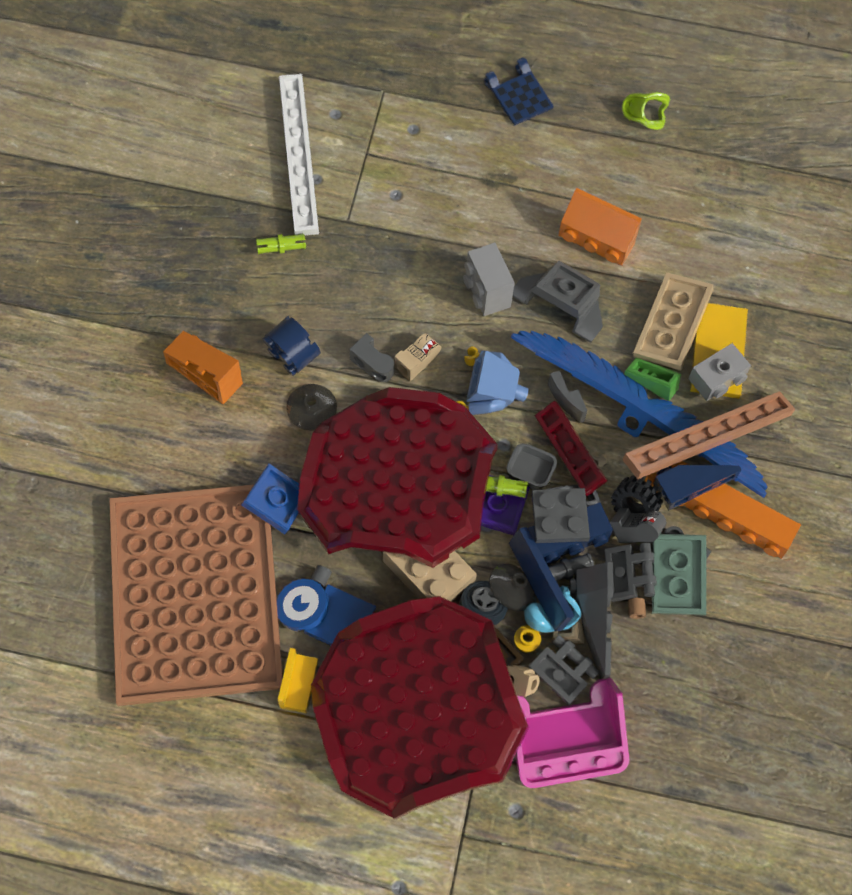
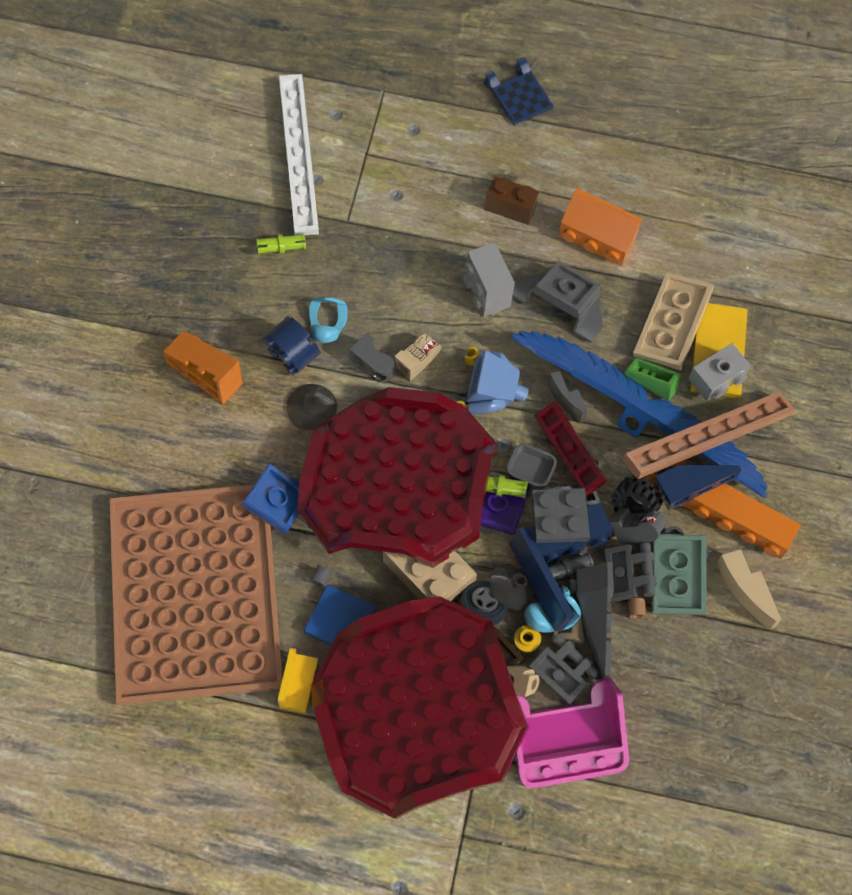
blue tile [277,579,329,631] -> none
lime piece [622,92,670,130] -> none
none -> medium azure piece [309,297,348,343]
none -> reddish brown brick [484,176,539,225]
none -> tan slope [716,550,781,629]

